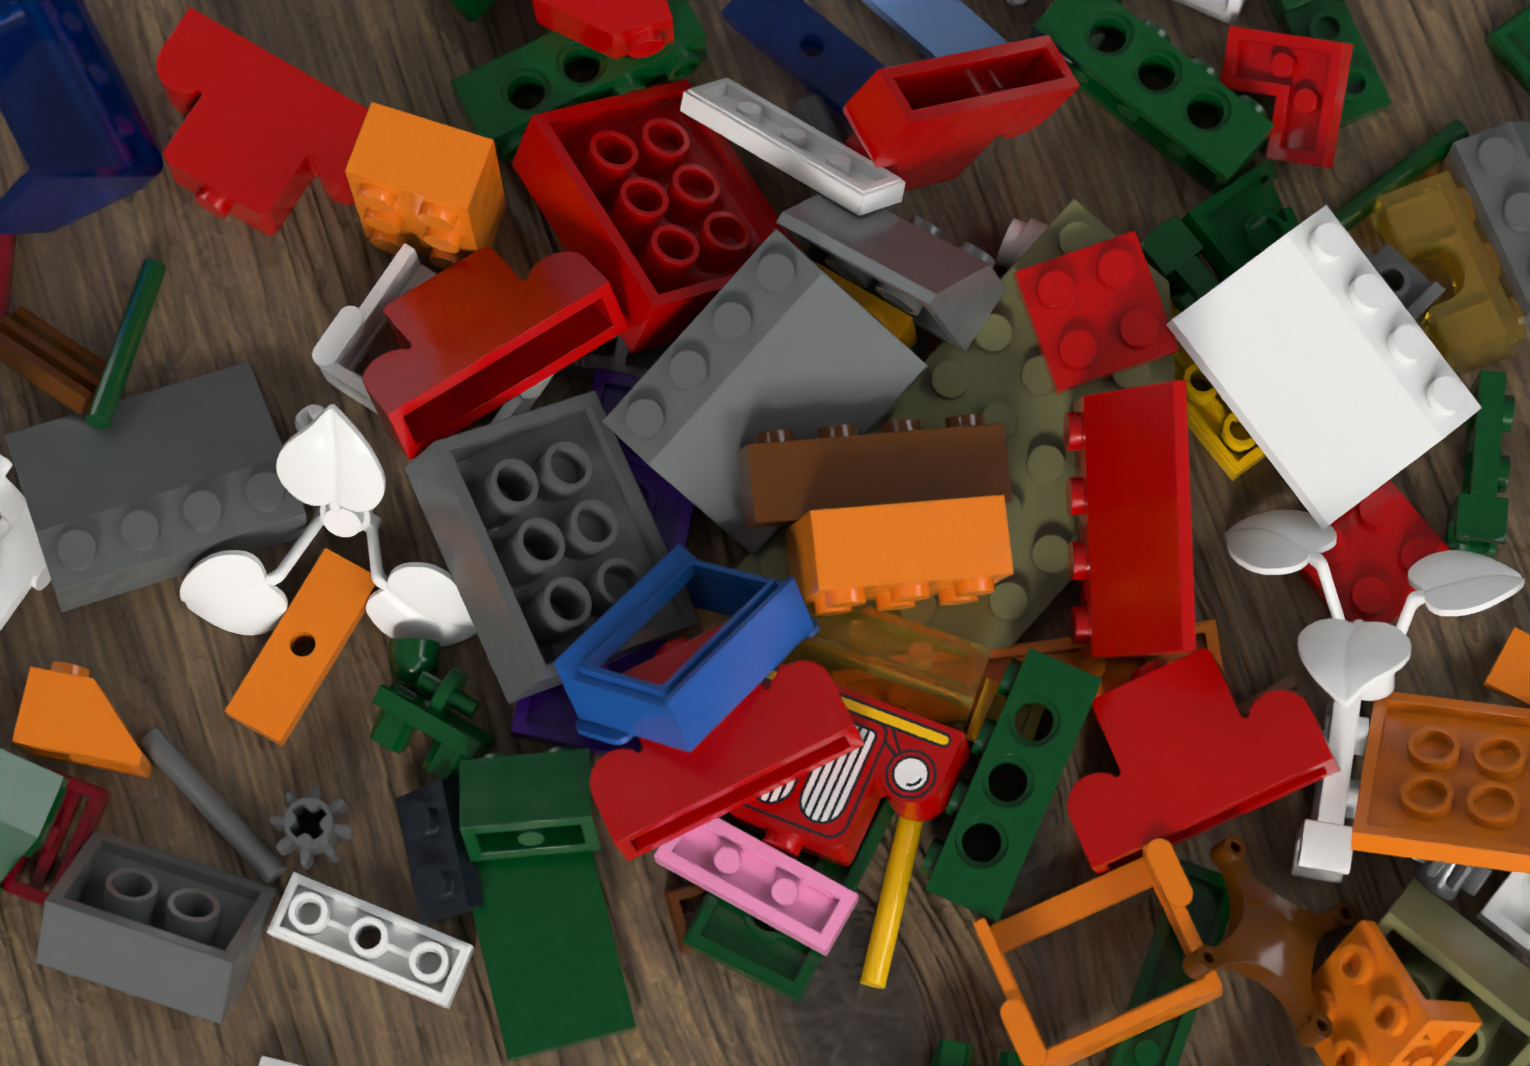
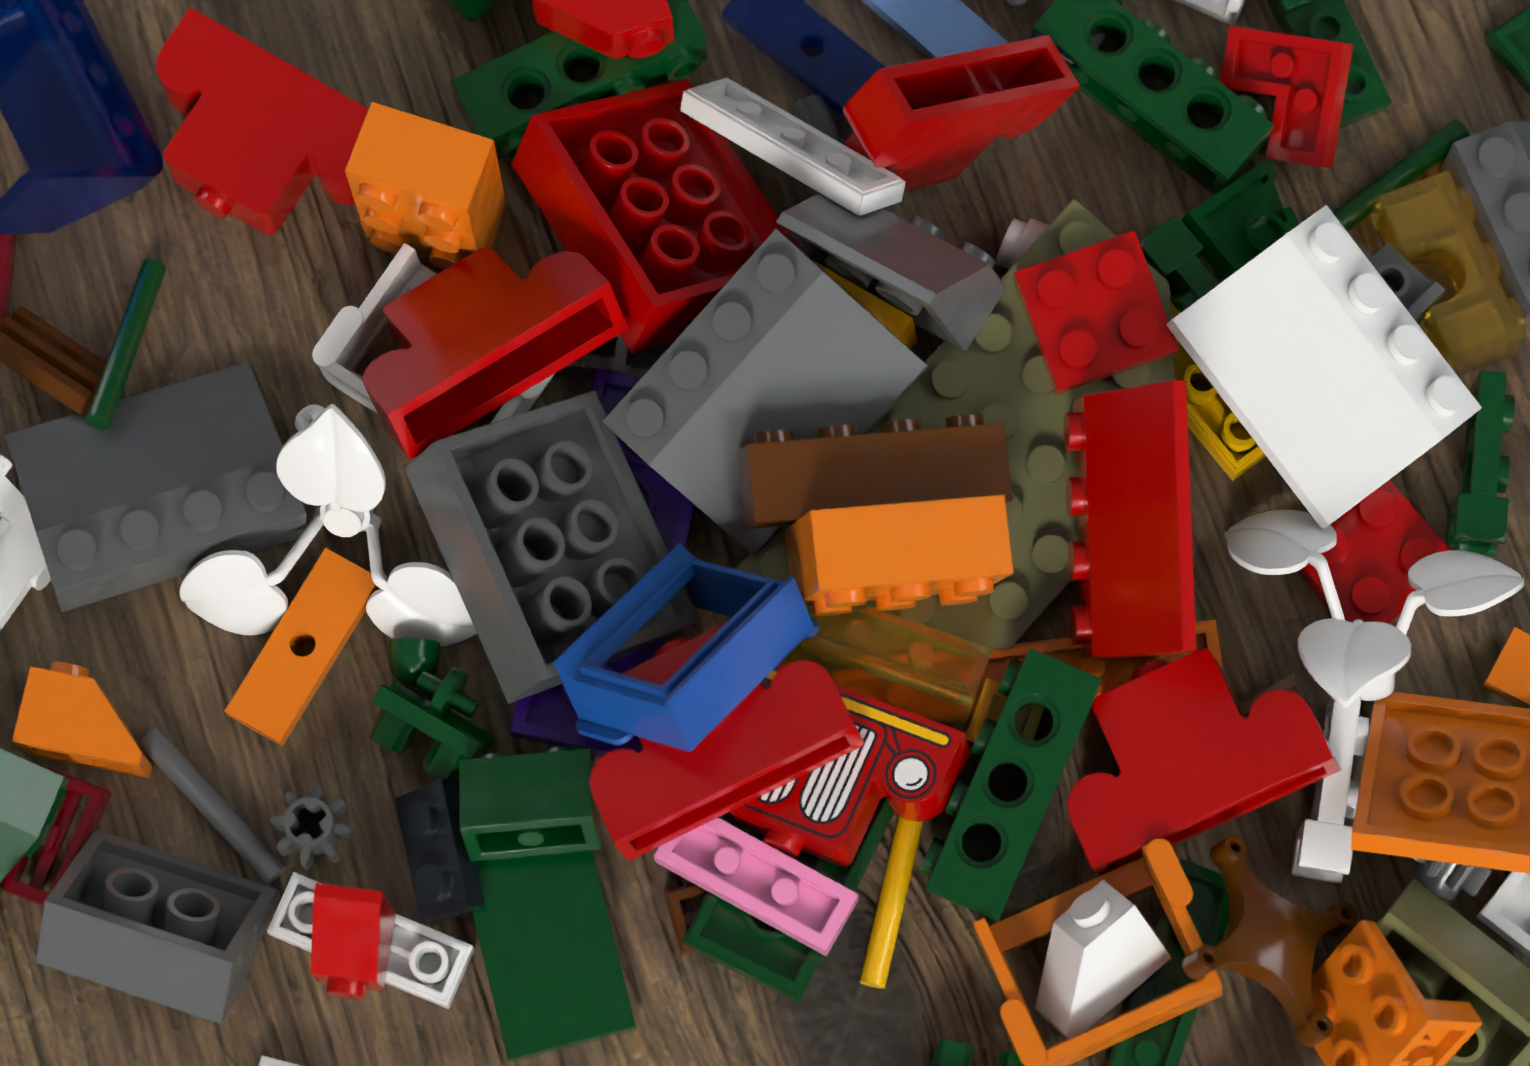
none -> red slope [311,883,396,999]
none -> white slope [1035,880,1171,1040]

